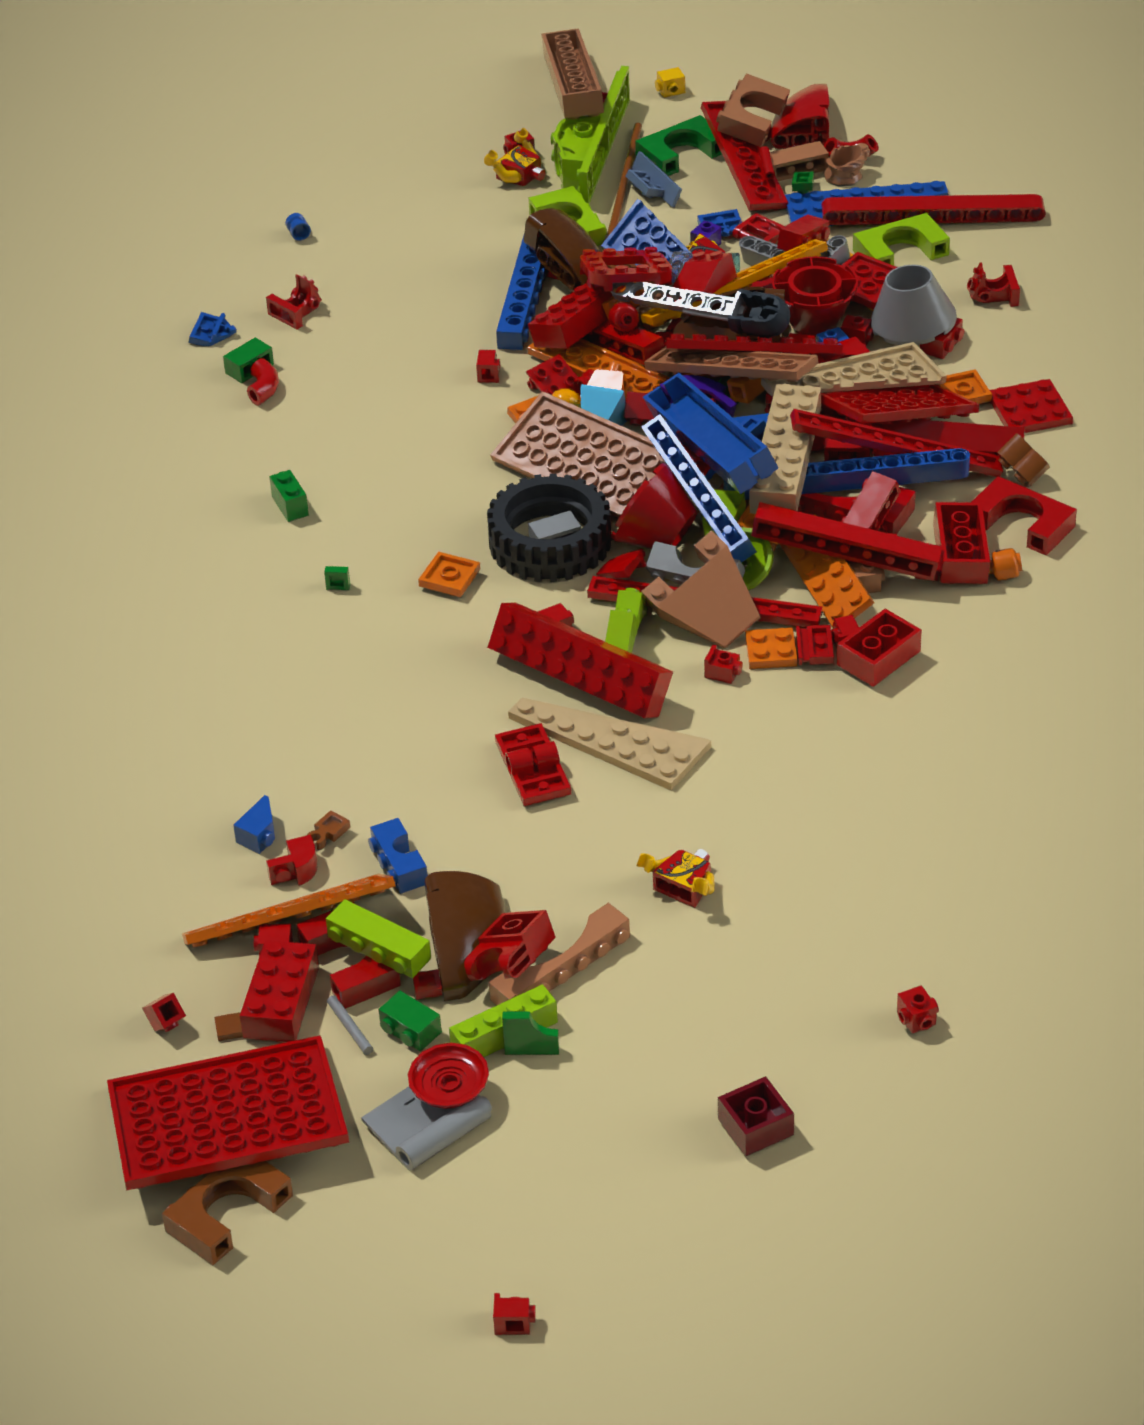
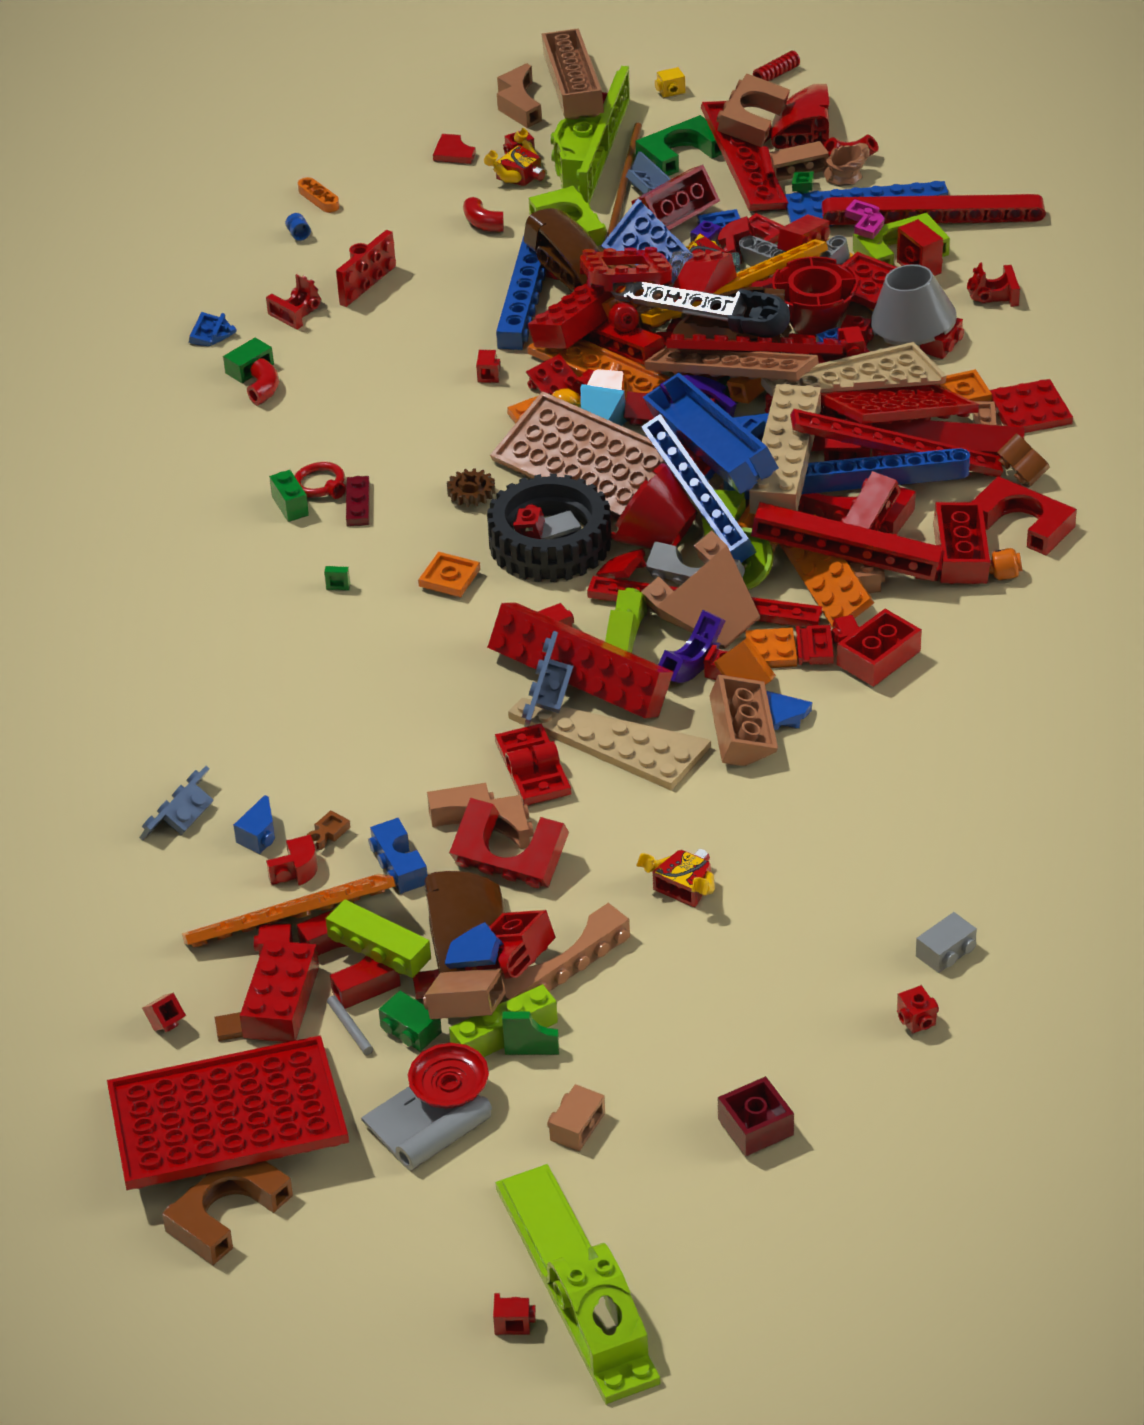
none -> sand blue bracket [139,766,214,841]
none -> red piece [294,462,345,499]
none -> orange beam [298,177,339,213]
none -> red plate [336,230,396,307]
none -> dark red plate [346,476,370,526]
none -> nougat brick [423,968,506,1019]
none -> nougat arch [427,783,534,849]
none -> red tile [433,134,476,164]
none -> blue slope [445,922,504,969]
none -> reddish brown gear [447,468,496,507]
none -> red arch [449,798,569,888]
none -> red cylinder [463,197,504,232]
none -> lime piece [495,1164,661,1405]
none -> nougat arch [497,63,542,128]
none -> red brick [513,505,545,539]
none -> sand blue bracket [521,631,573,727]
none -> nougat brick [547,1084,605,1152]
none -> brick [631,164,720,230]
none -> dark purple arch [658,610,726,683]
none -> nougat slope [709,675,778,766]
none -> orange slope [713,637,776,685]
none -> red brick [718,216,755,266]
none -> red piece [753,50,800,81]
none -> blue slope [766,691,813,730]
none -> red brick [837,326,865,357]
none -> dark pink plate [845,199,884,239]
none -> red brick [897,219,944,276]
none -> light grey brick [916,912,977,973]
none -> nougat plate [972,401,997,425]

